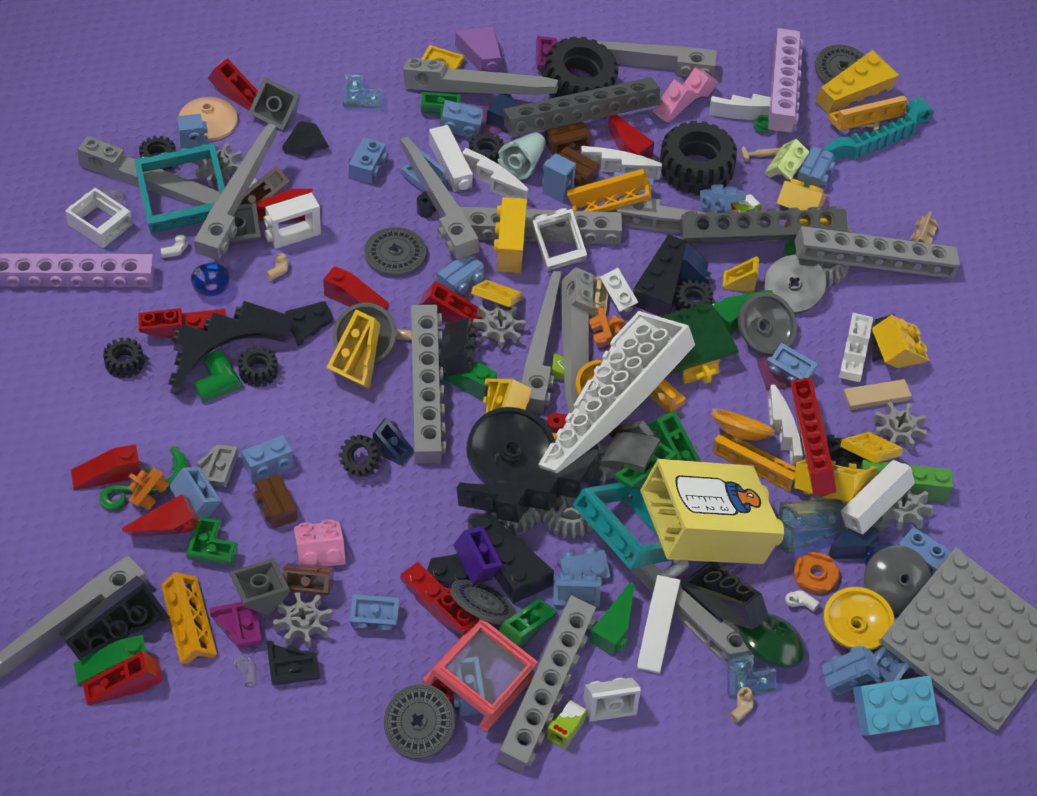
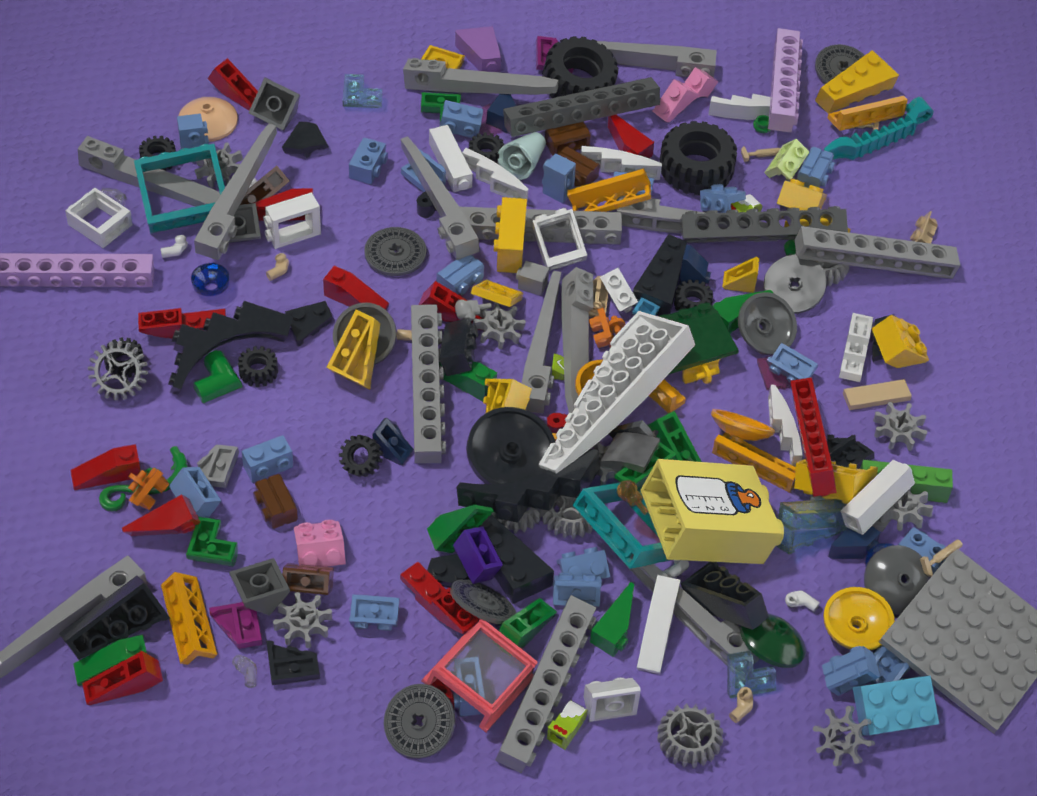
orange tile [793,552,839,595] -> none
yellow tile [840,432,903,463] -> none
none -> light grey gear [88,341,148,400]
none -> green slope [427,505,493,553]
none -> light grey piece [455,300,492,321]
none -> light grey brick [516,261,549,296]
none -> clear orange piece [617,480,649,515]
none -> dark azure slope [632,297,660,316]
none -> light grey gear [657,703,723,768]
none -> light grey gear [813,706,875,766]
none -> tan piece [920,539,963,577]

